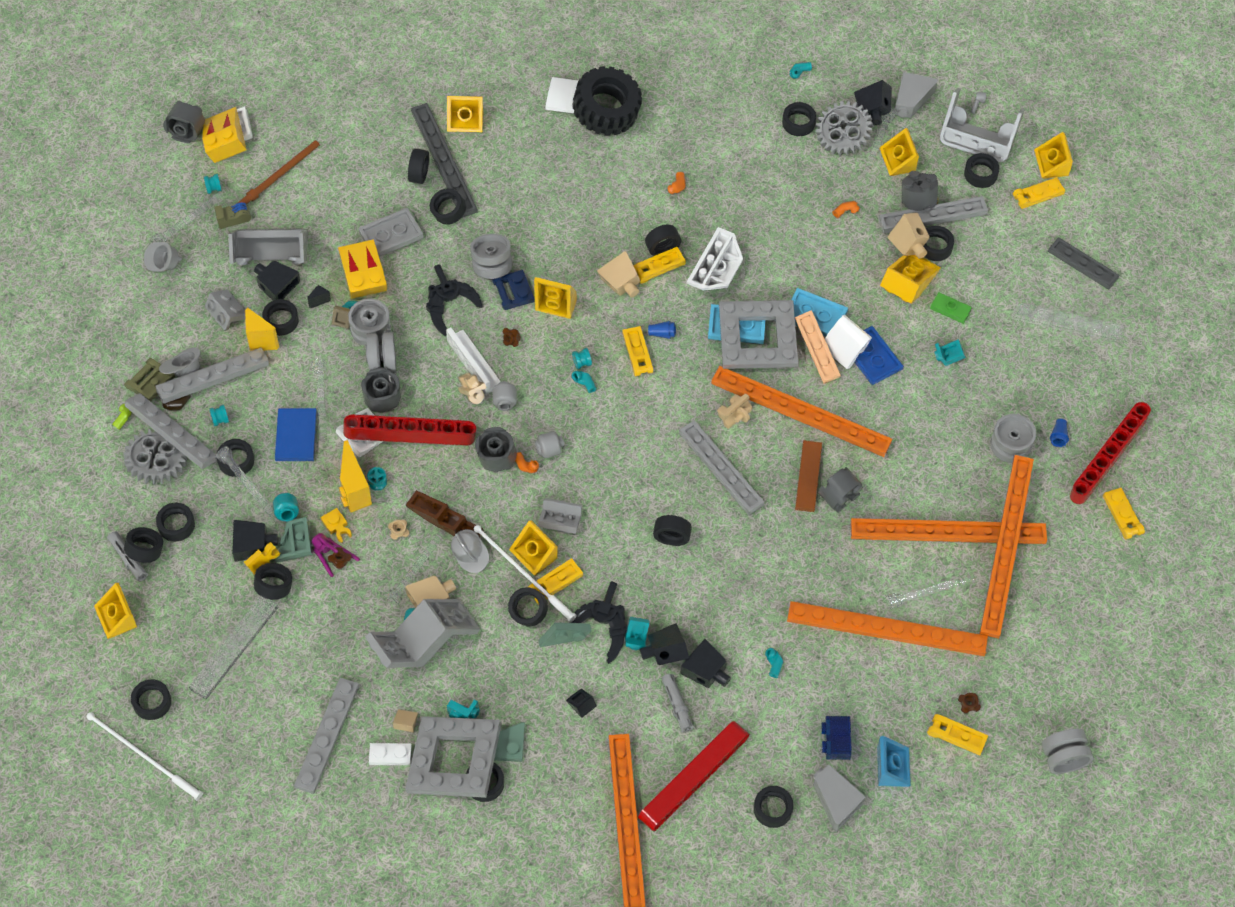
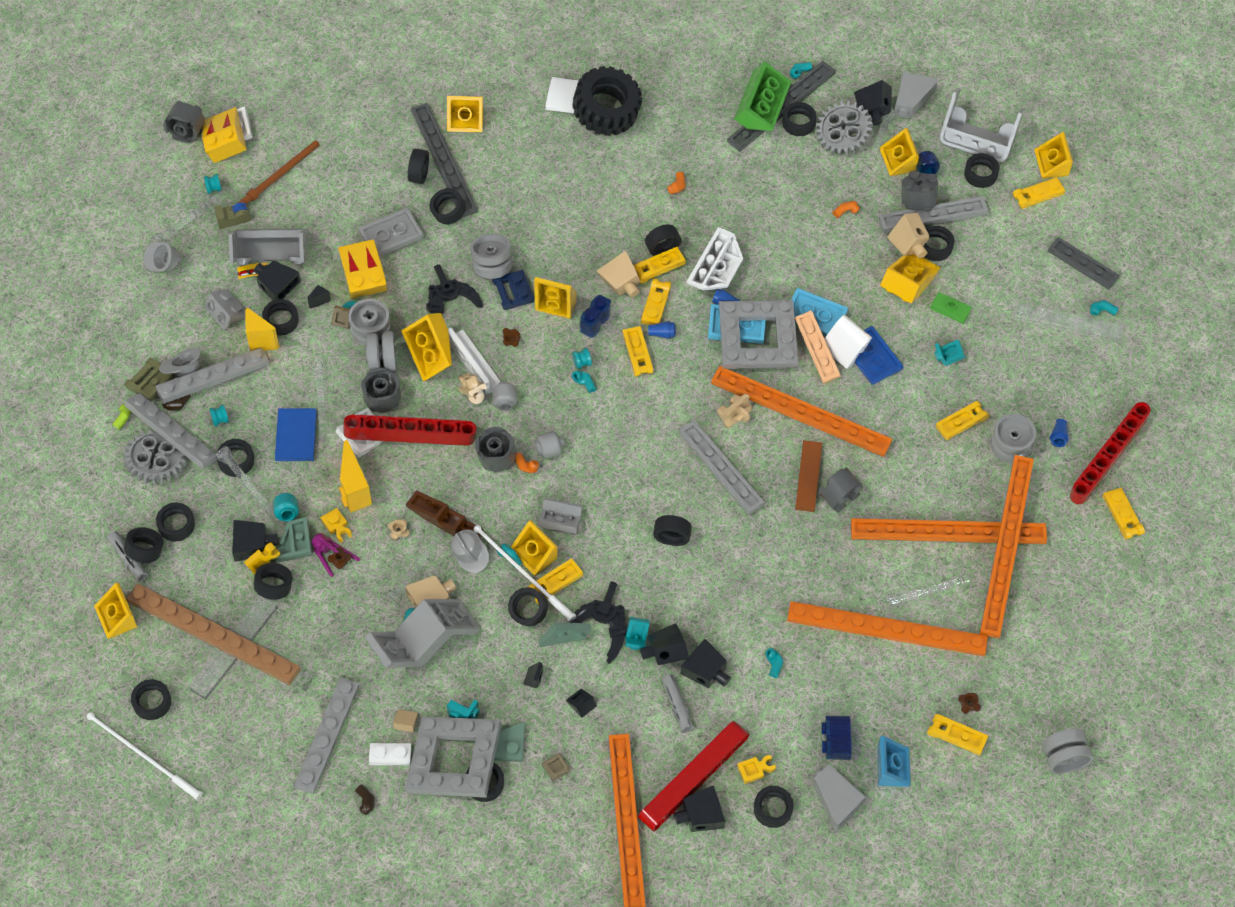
teal wheel [367,467,387,491] -> none
light grey hand [970,92,986,114] -> none
none -> medium nougat plate [126,583,301,686]
none -> yellow sticker [237,263,268,279]
none -> dark brown arm [355,784,375,815]
none -> yellow slope [401,313,452,381]
none -> teal arm [497,544,523,568]
none -> black slope [523,662,543,688]
none -> dark tan tile [542,753,570,781]
none -> clear blue brick [580,294,611,338]
none -> yellow plate [641,278,671,325]
none -> black torso [673,785,726,832]
none -> blue cone [712,289,740,305]
none -> dark grey tile [727,61,836,152]
none -> bright green slope [734,61,792,131]
none -> yellow plate [737,755,776,784]
none -> clear blue head [916,151,940,174]
none -> yellow plate [935,401,990,441]
none -> teal arm [1090,300,1119,315]

